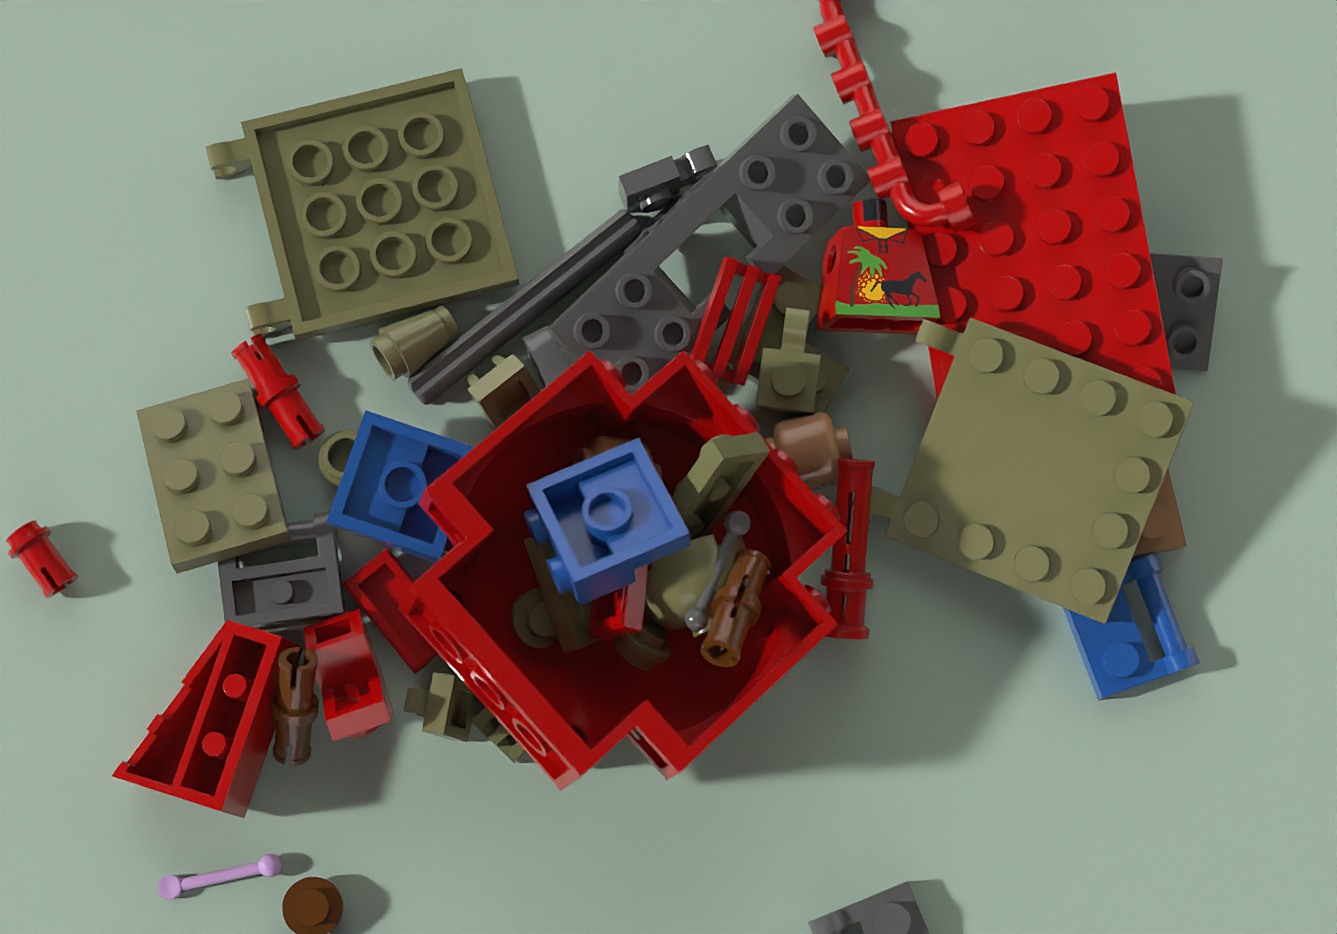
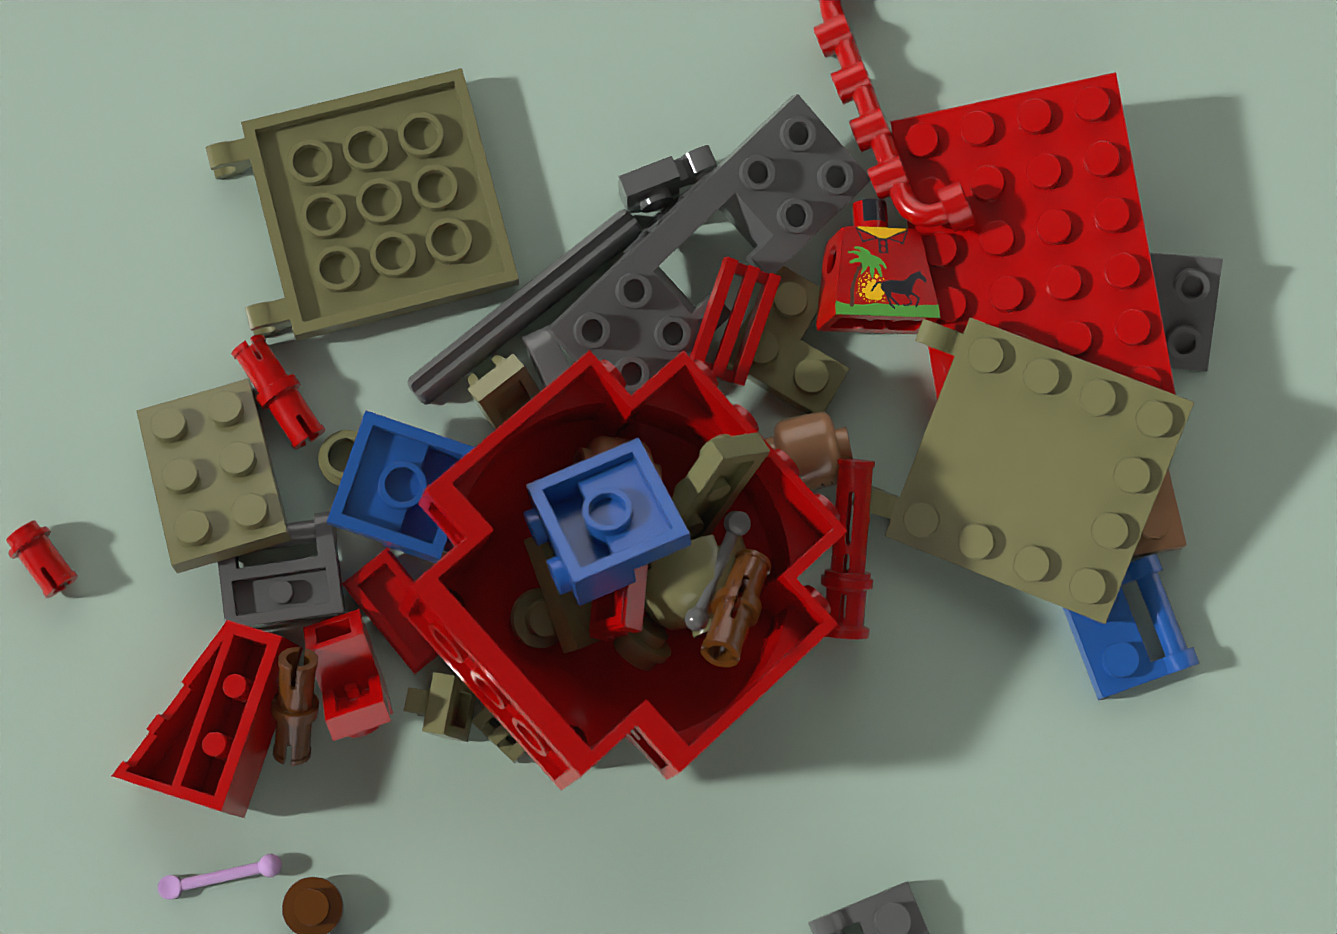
olive cone [369,305,459,381] -> none
olive plate [755,308,821,415] -> none

